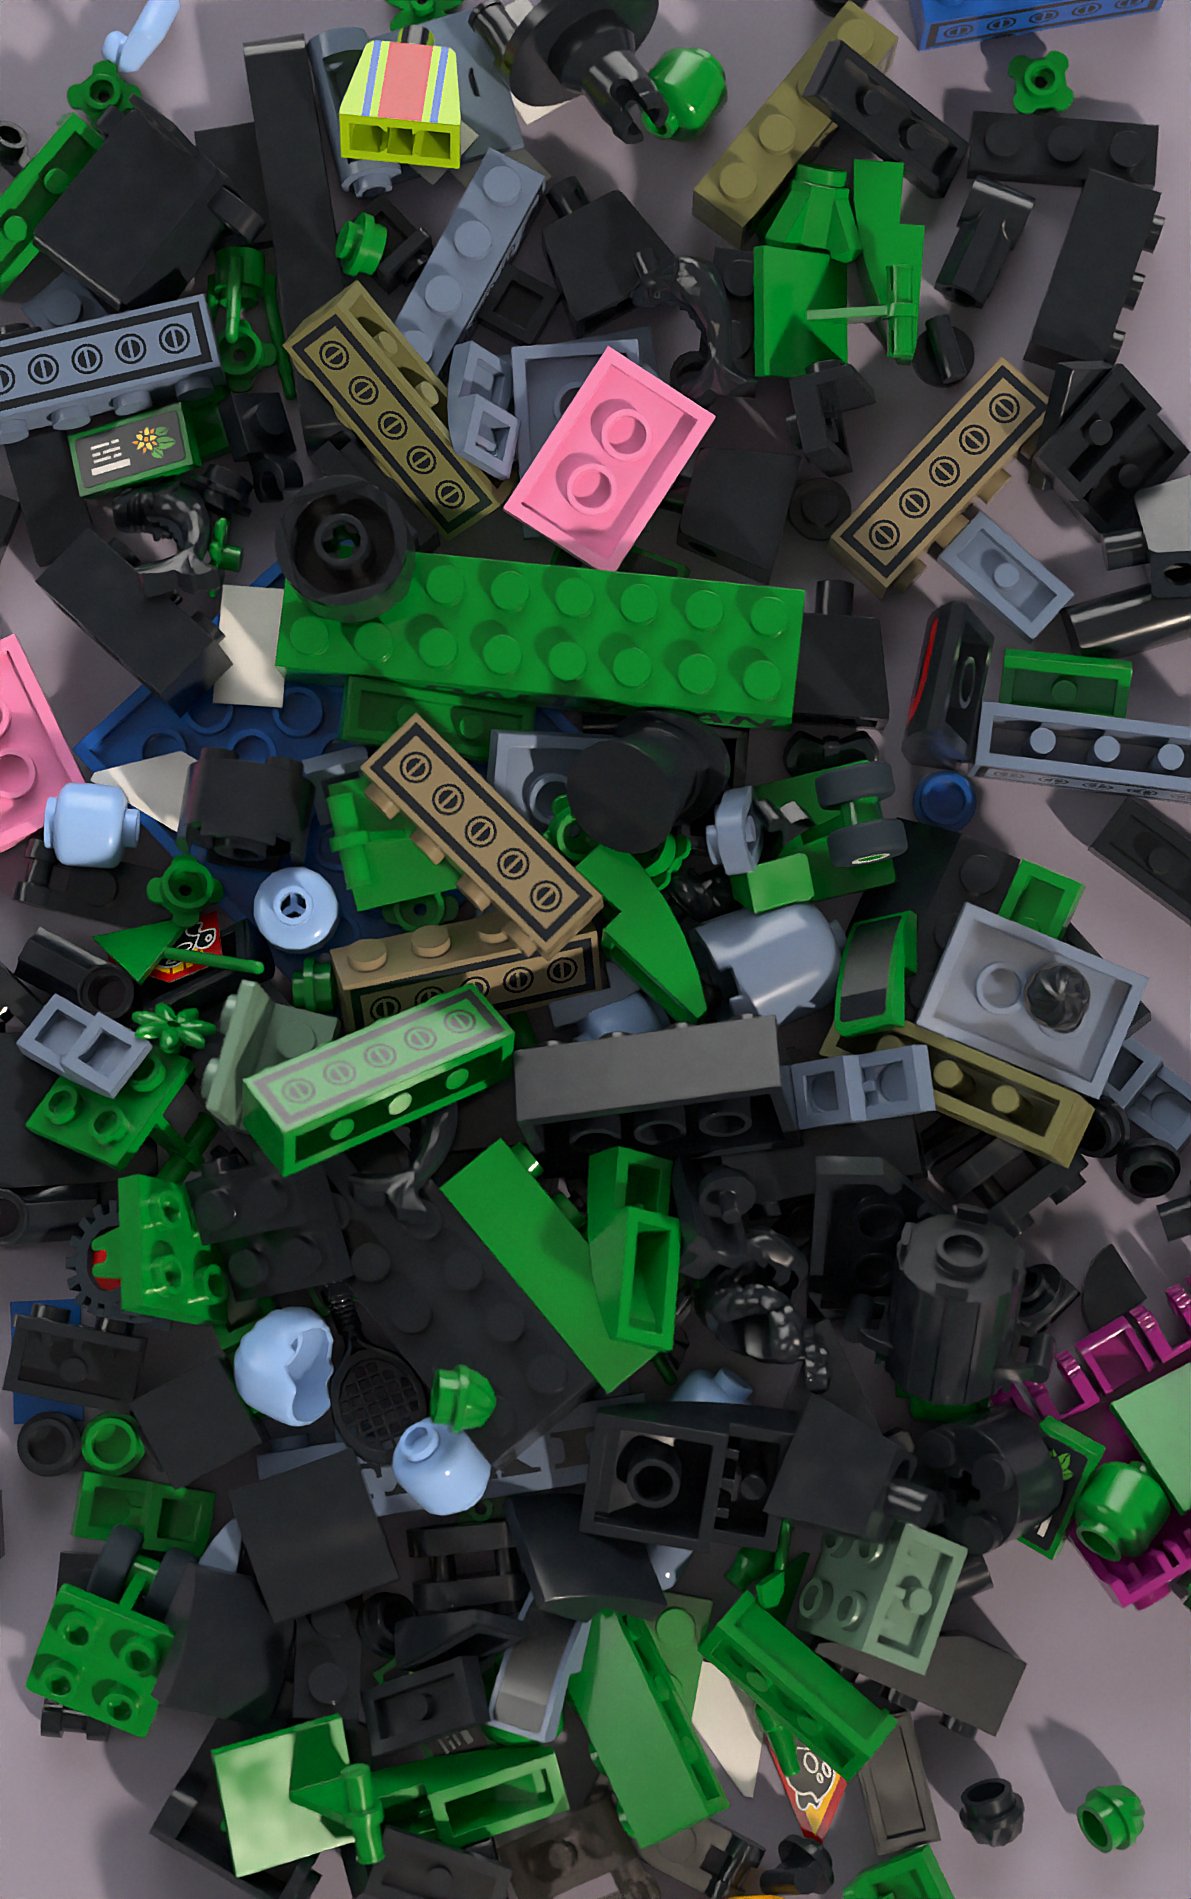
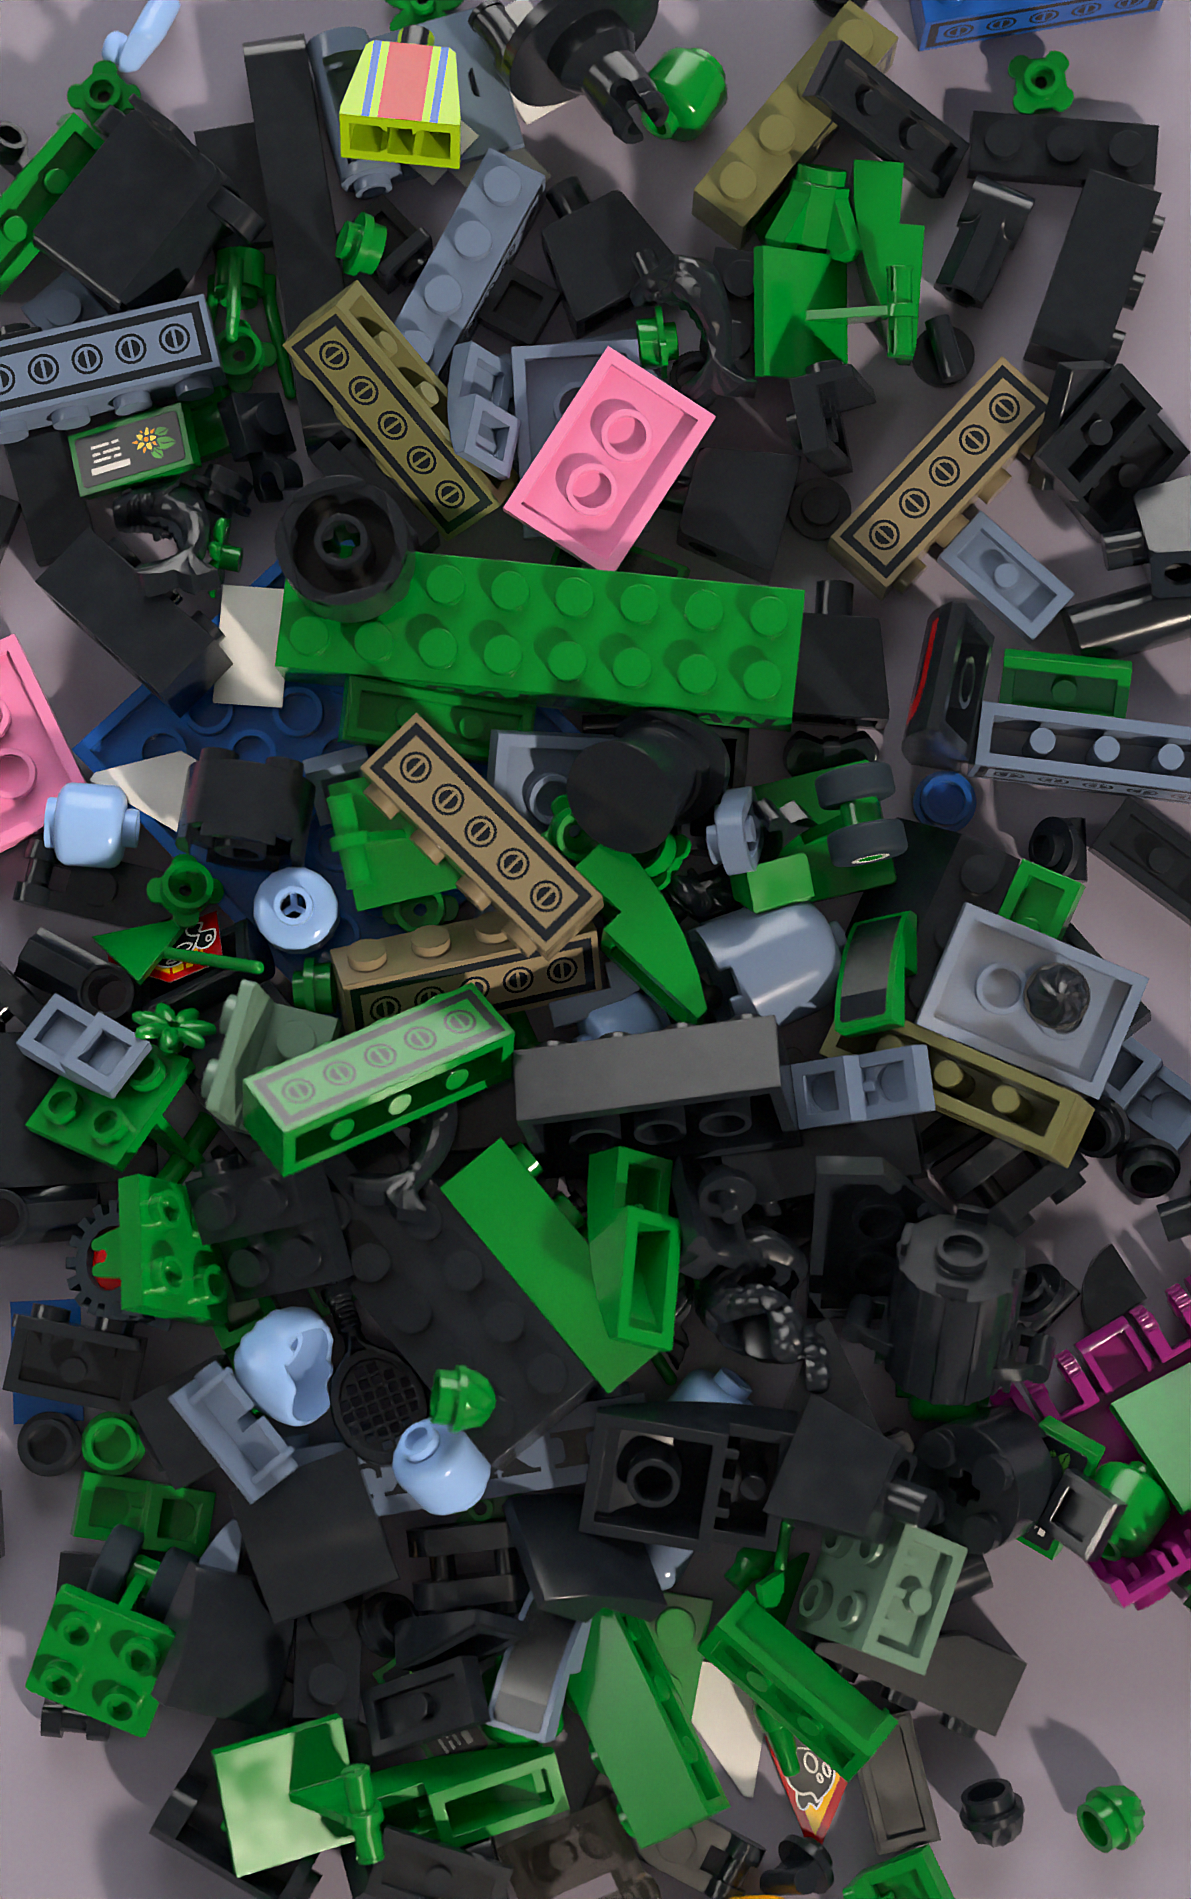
none -> sand blue hinge [168,1360,299,1504]
none -> green plate [636,305,679,379]
none -> black plate [1028,817,1088,883]
none -> black tile [1036,1469,1128,1562]

